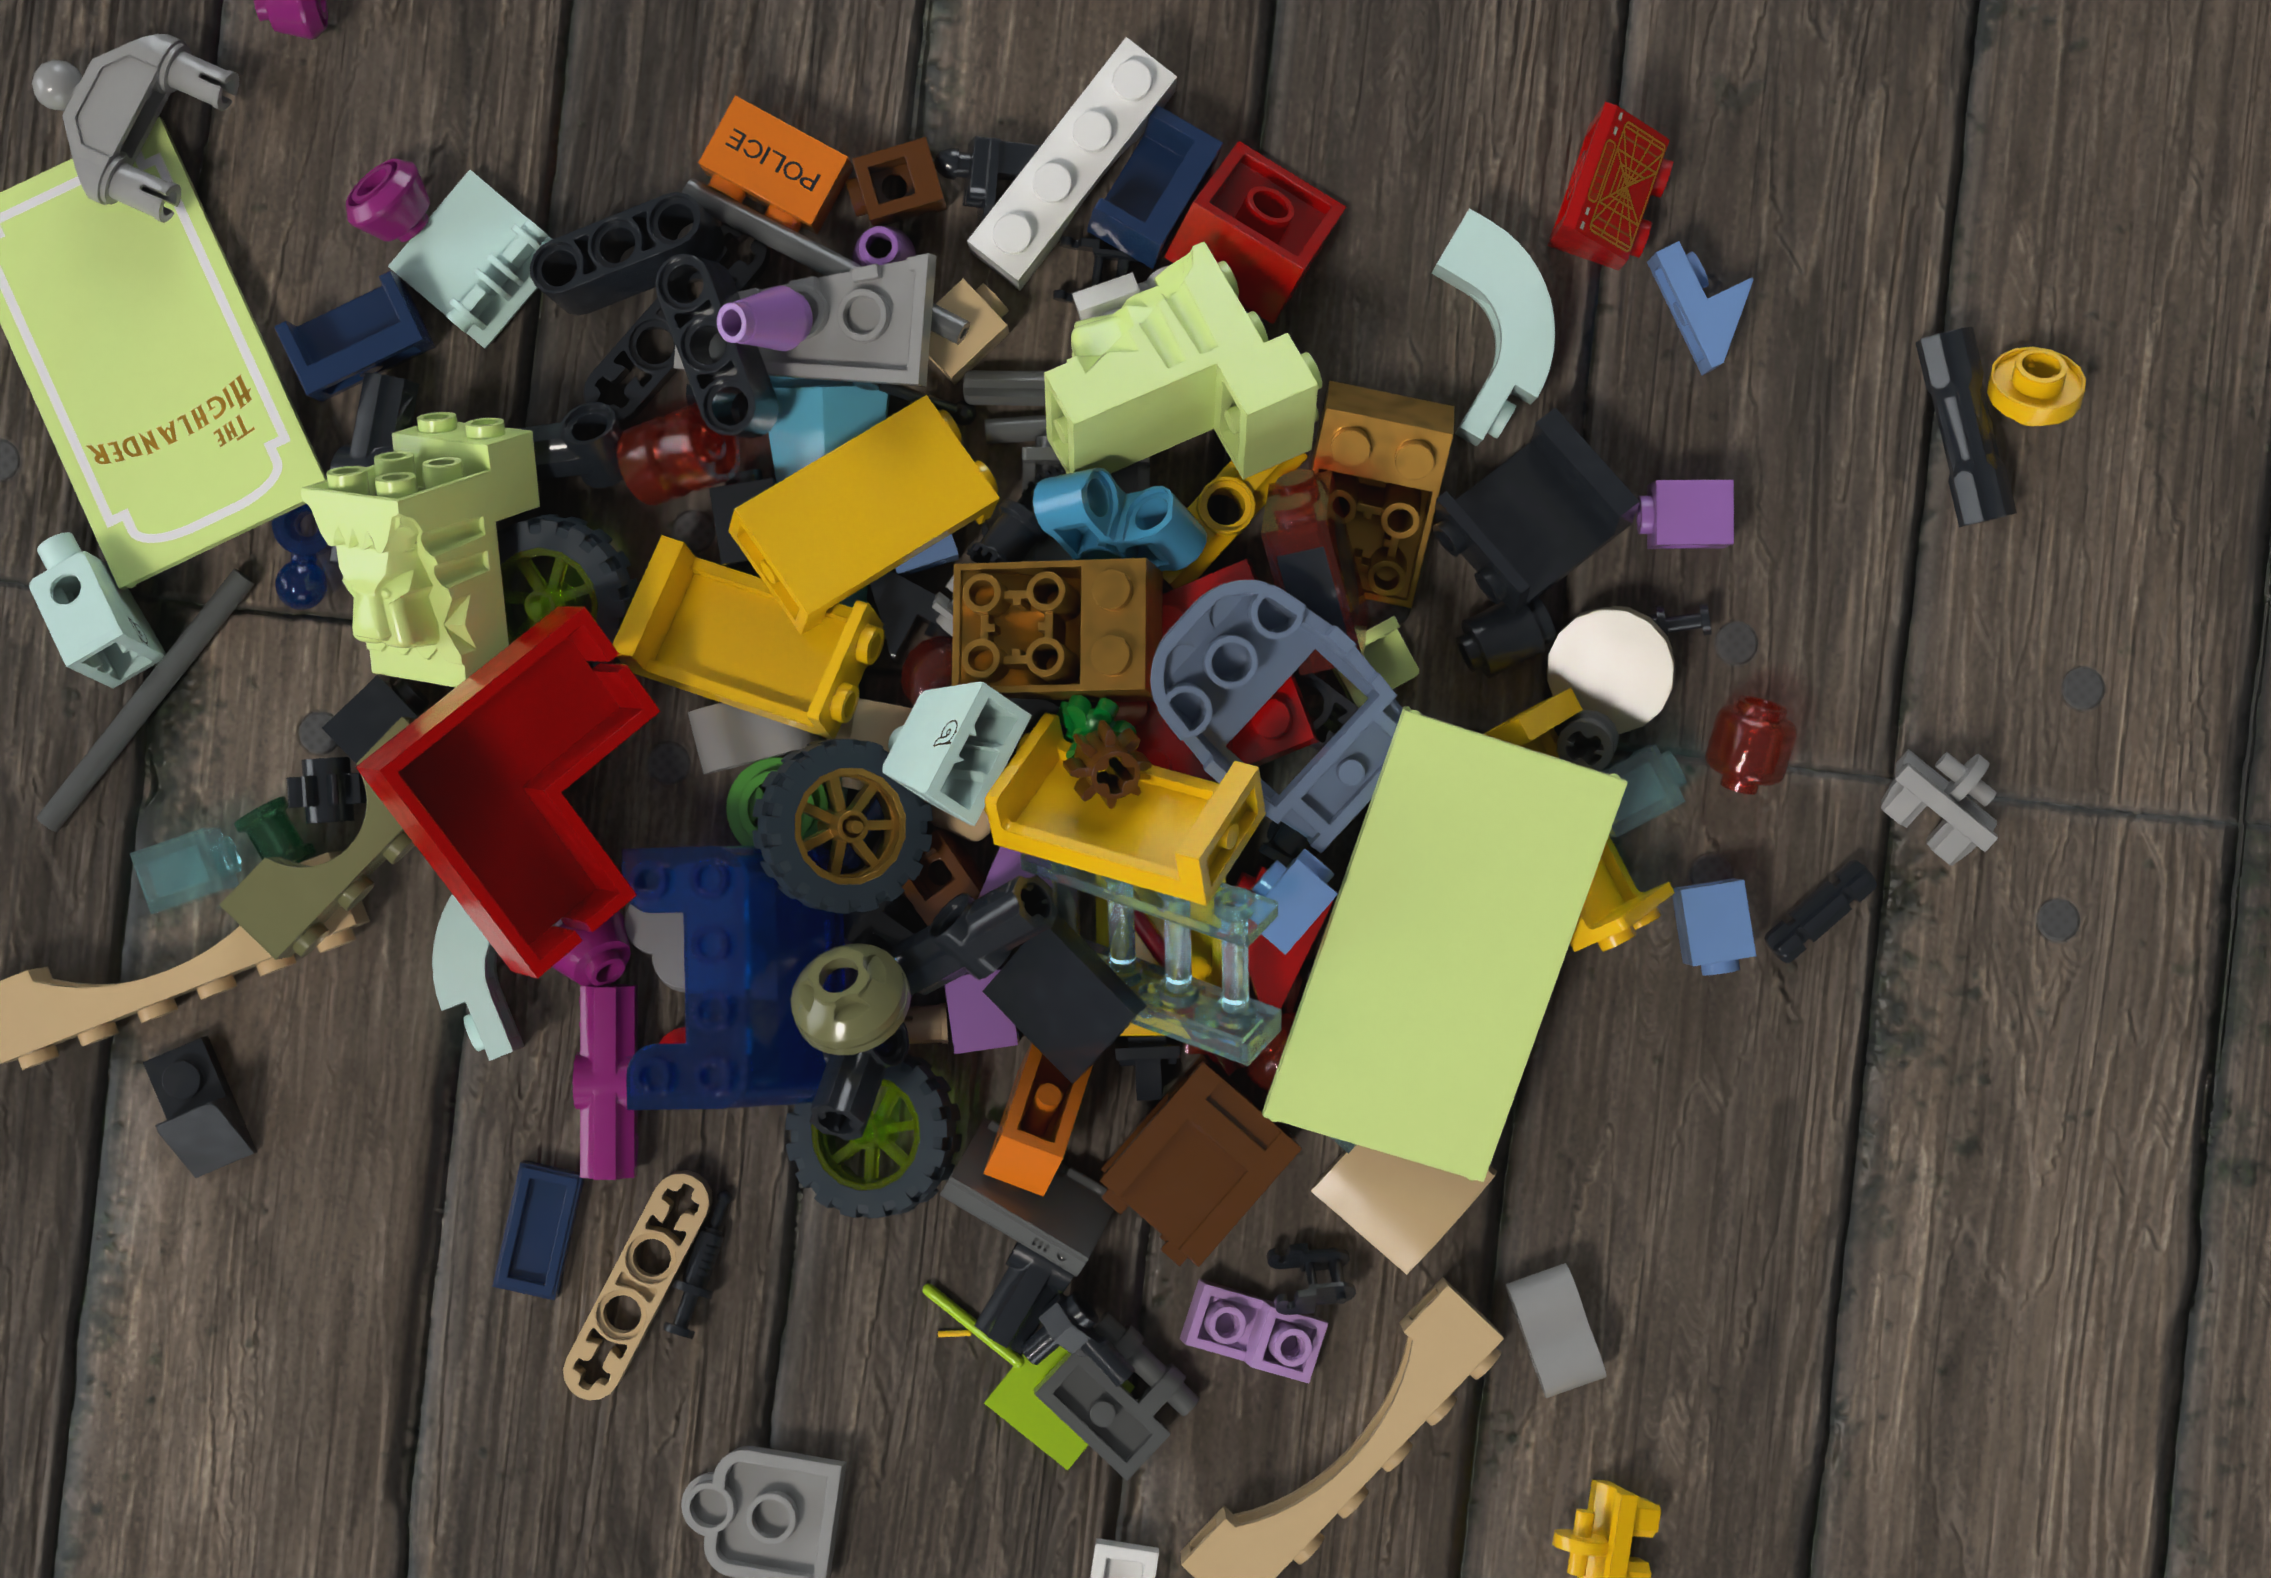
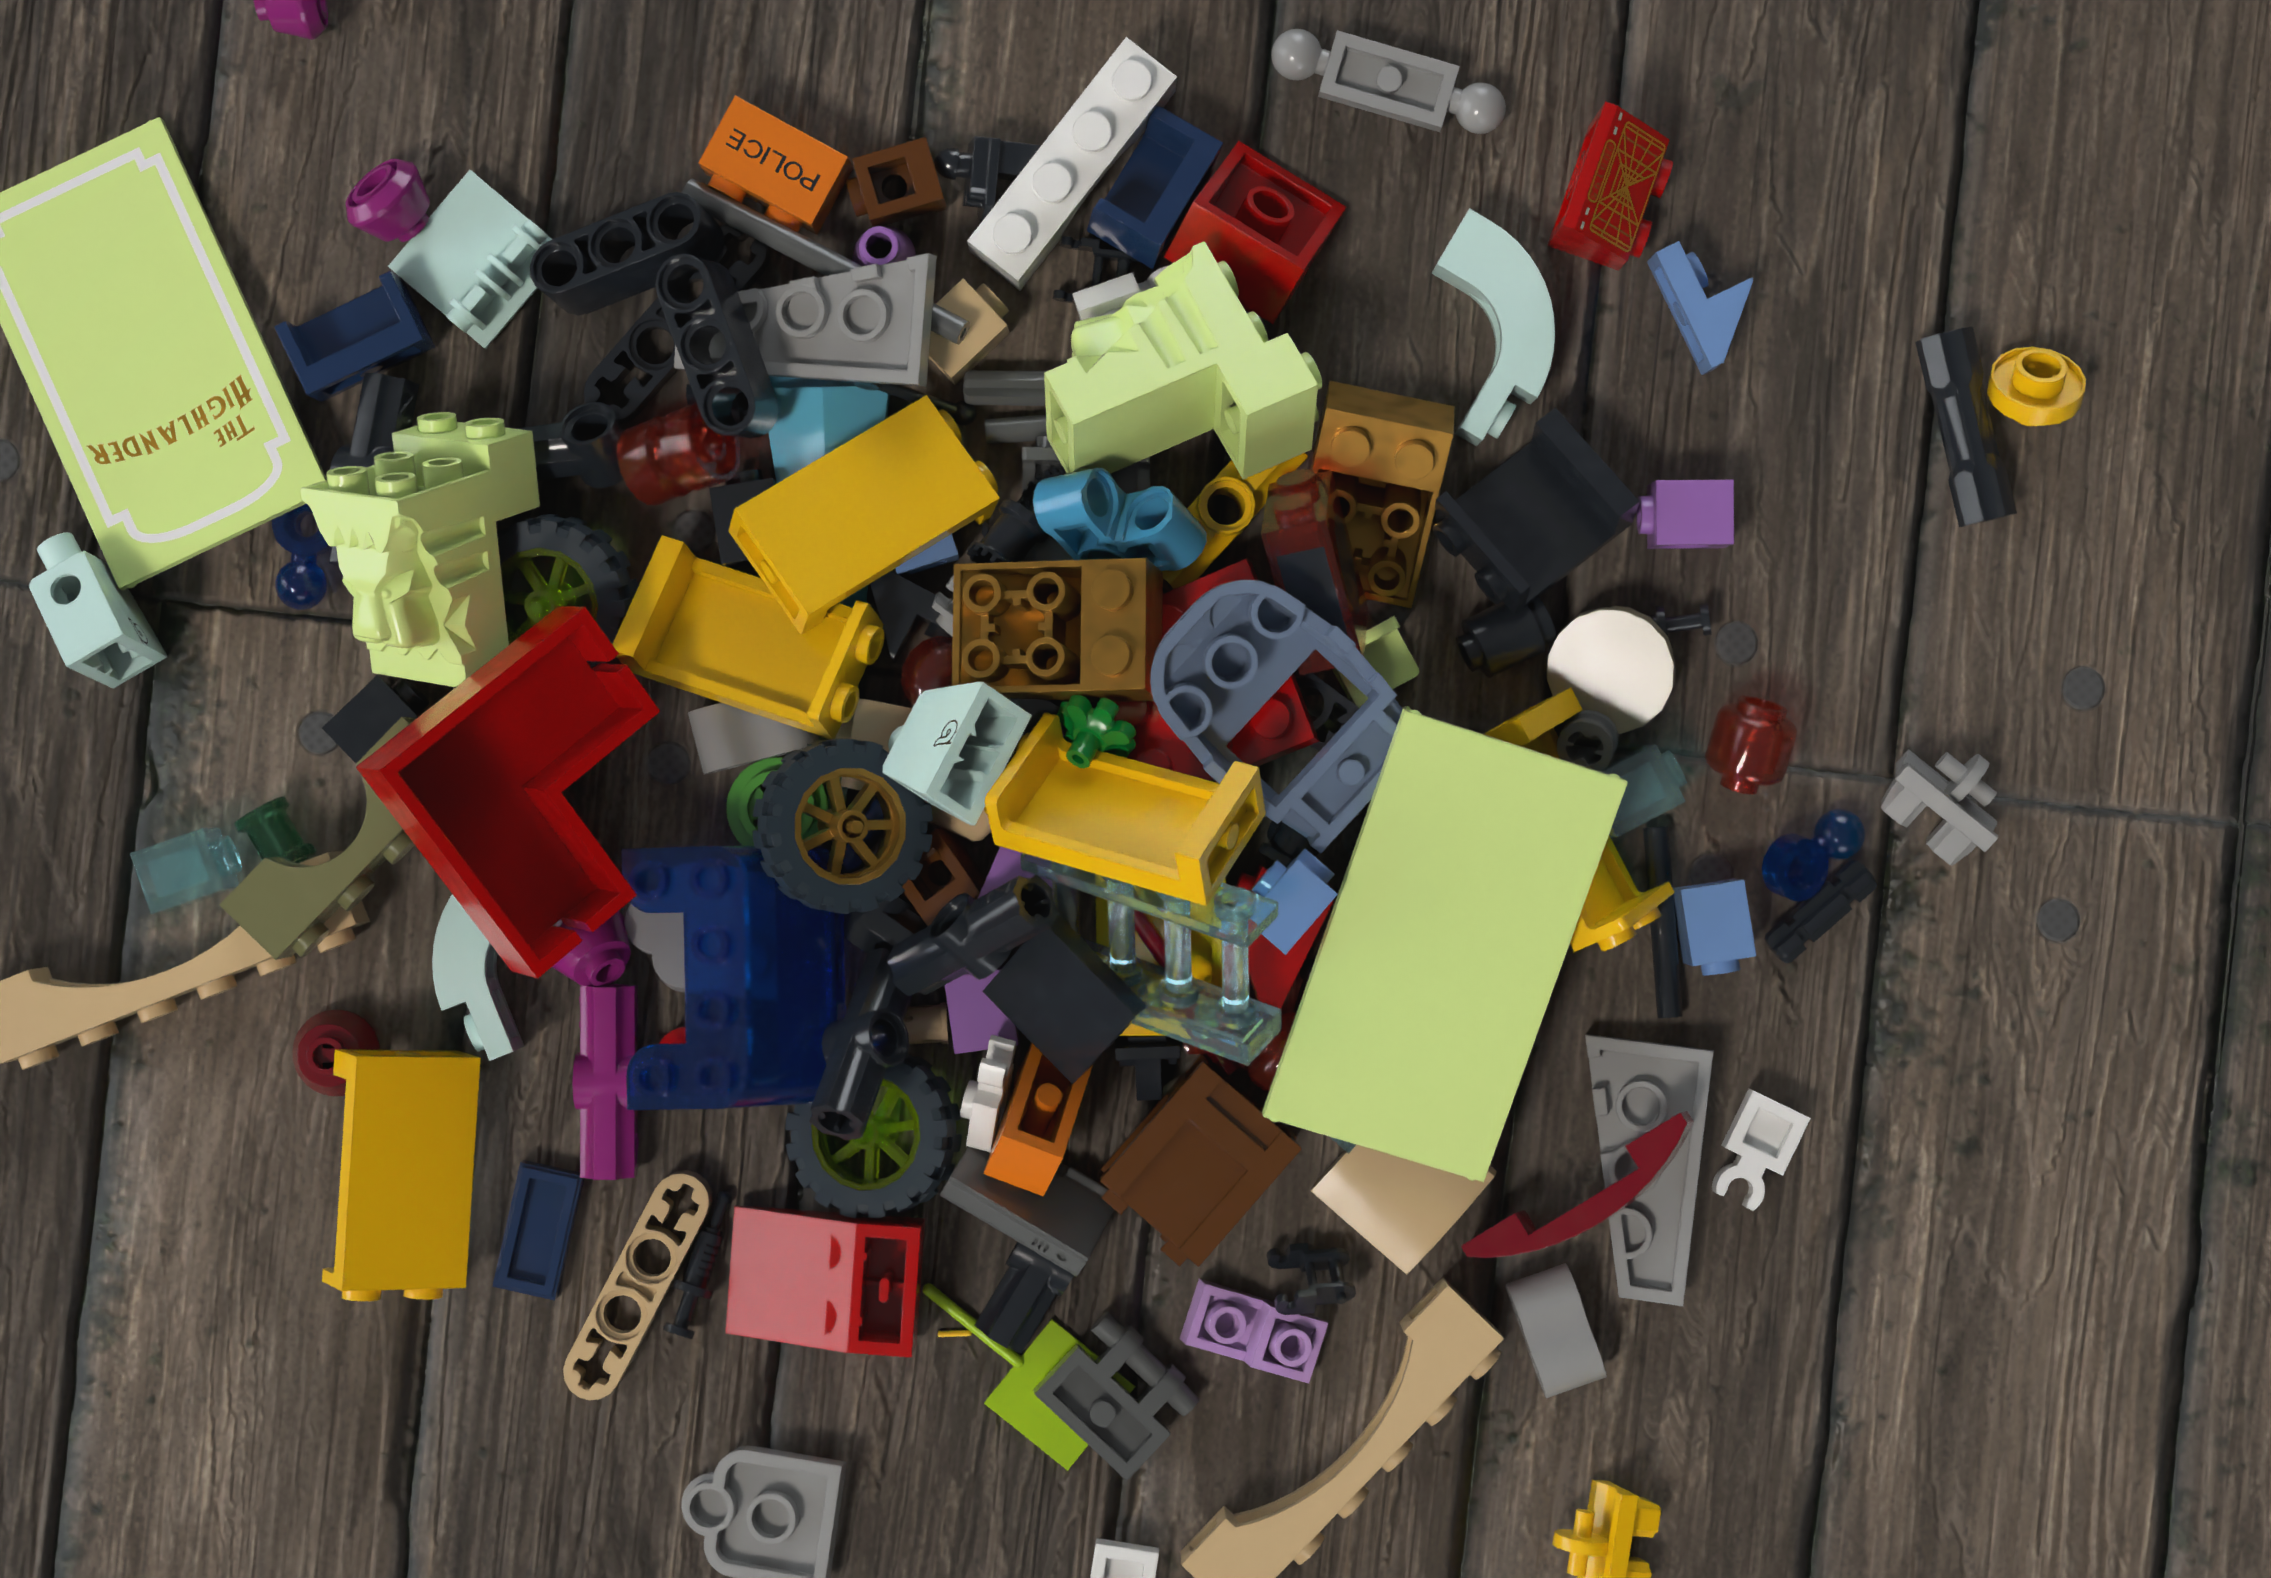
light grey connector [32,34,239,223] -> none
dark grey piece [36,568,255,832] -> none
black slope [143,1036,257,1178] -> none
black gear [286,757,367,824] -> none
medium lavender cone [717,286,813,351] -> none
olive piece [791,943,911,1055] -> none
black piece [1021,1292,1135,1387] -> none
reddish brown gear [1063,720,1151,809] -> none
none -> dark red cone [293,1009,380,1096]
none -> yellow panel [322,1049,481,1301]
none -> slope [725,1205,925,1358]
none -> white plate [960,1035,1016,1152]
none -> light grey plate [1271,29,1506,134]
none -> dark red slope [1461,1111,1694,1258]
none -> light grey wing [1585,1034,1713,1306]
none -> black bar [1643,826,1683,1018]
none -> white plate [1712,1088,1811,1211]
none -> clear blue plate [1762,809,1865,901]

